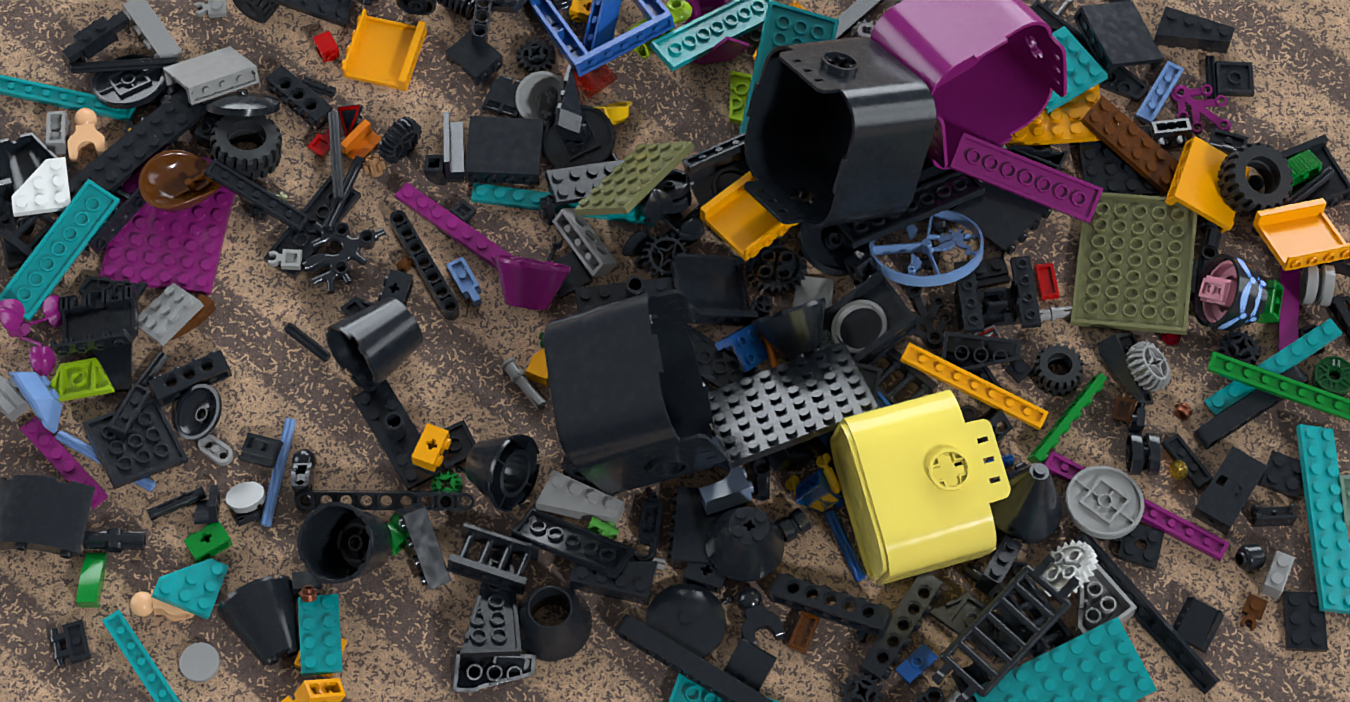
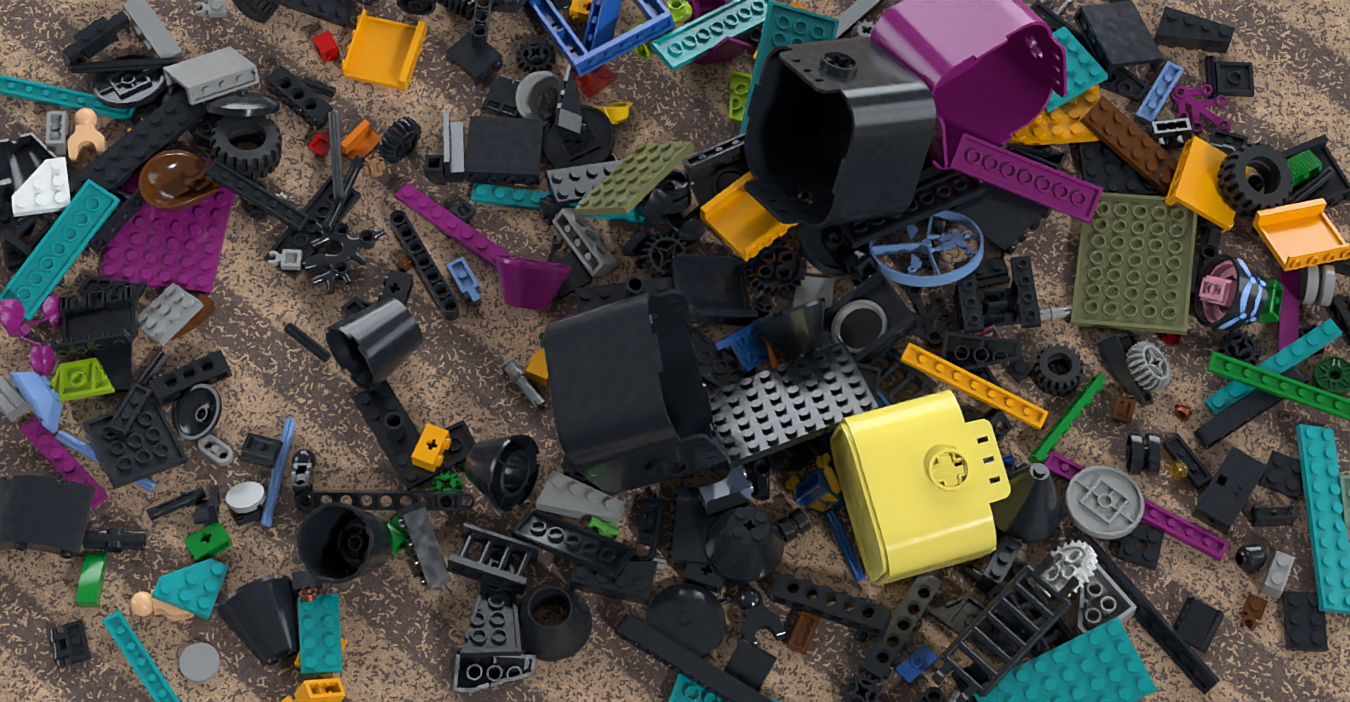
piece [338,104,363,138] -> none
red tile [1033,263,1060,301] -> none
black plate [1128,400,1146,434] -> none

